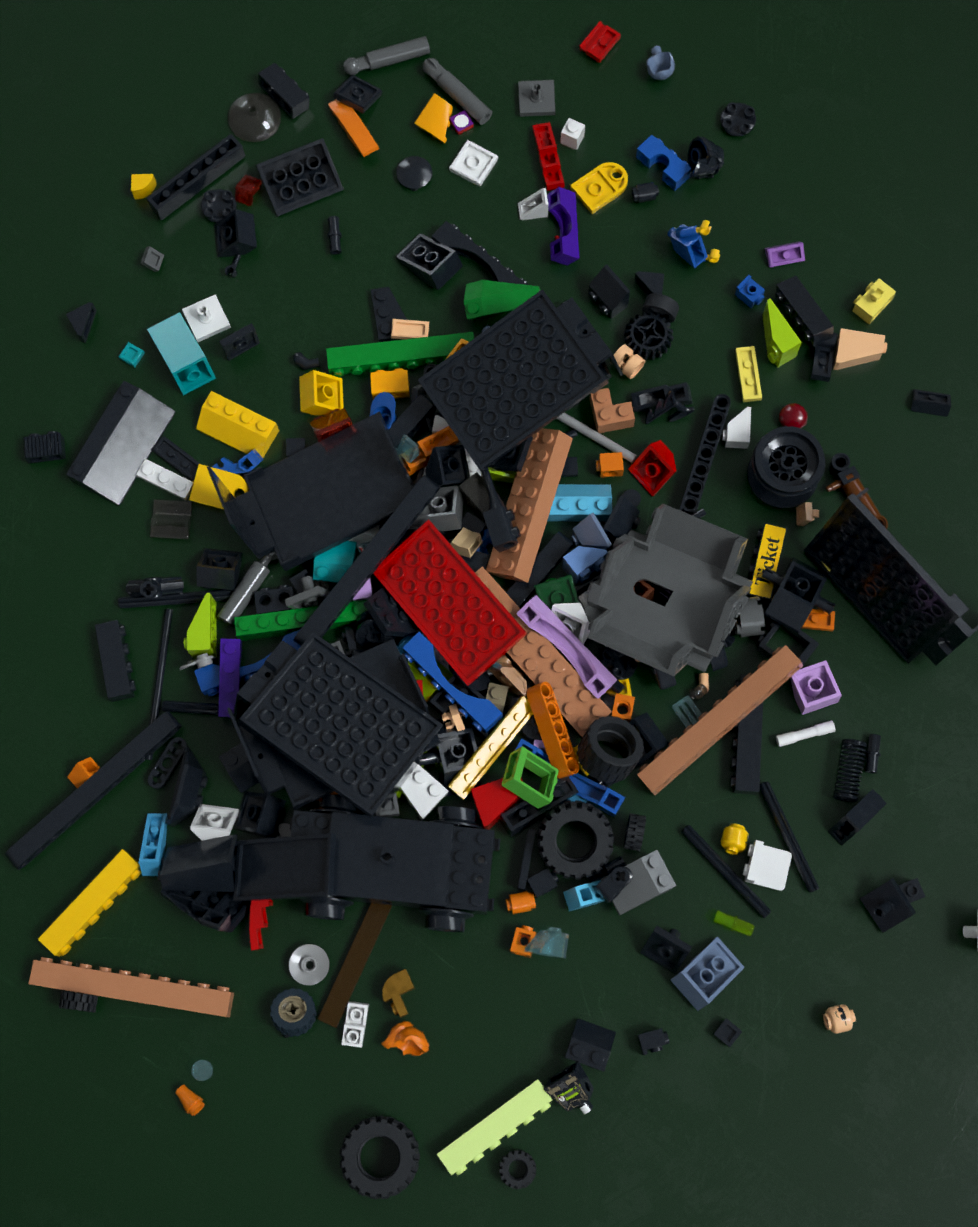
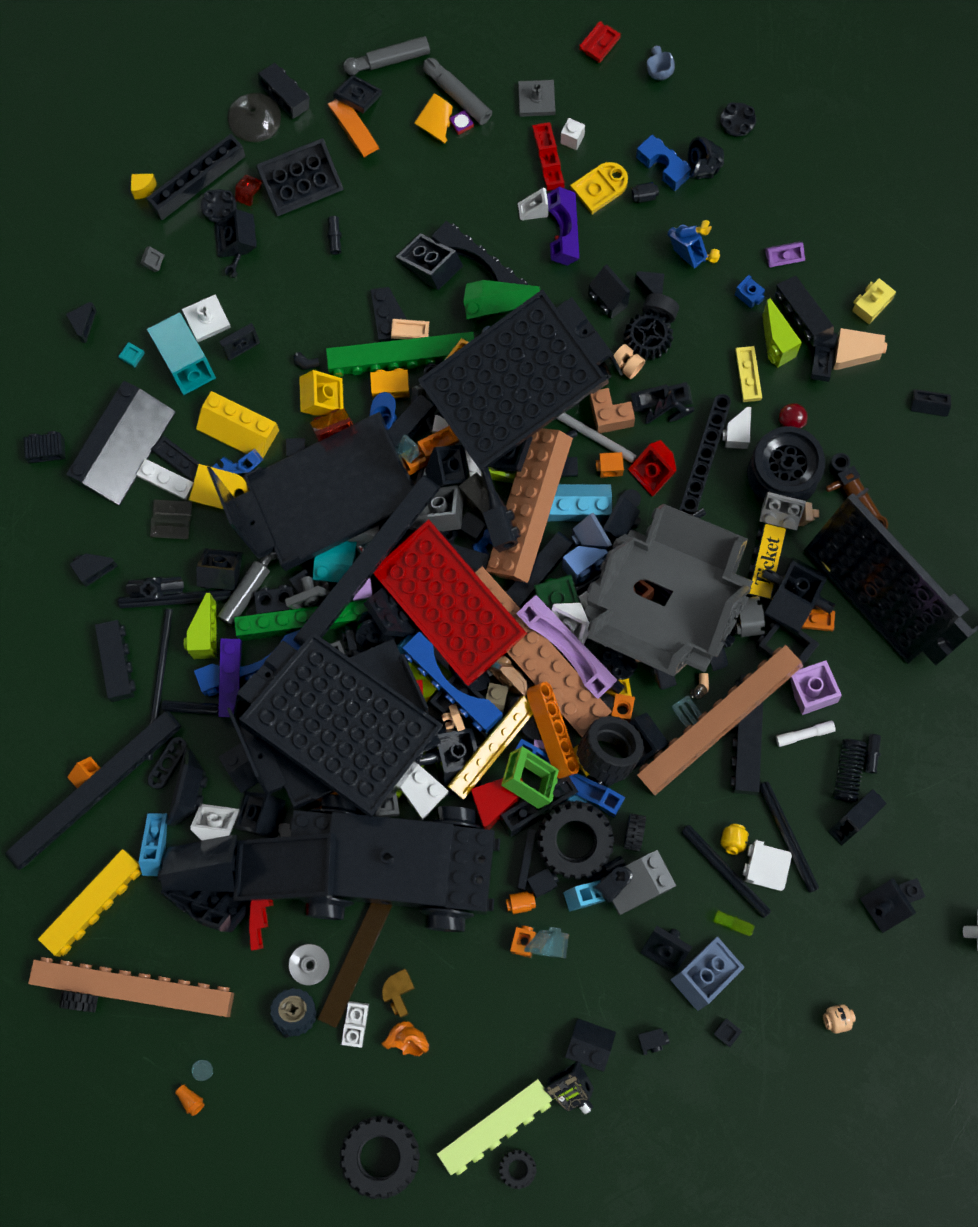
light grey plate [179,653,216,670] -> none
black dish [396,156,432,191] -> none
white tile [449,140,498,187] -> none
tan piece [451,527,483,558] -> none
none -> black slope [70,554,118,587]
none -> light grey slope [759,492,806,530]

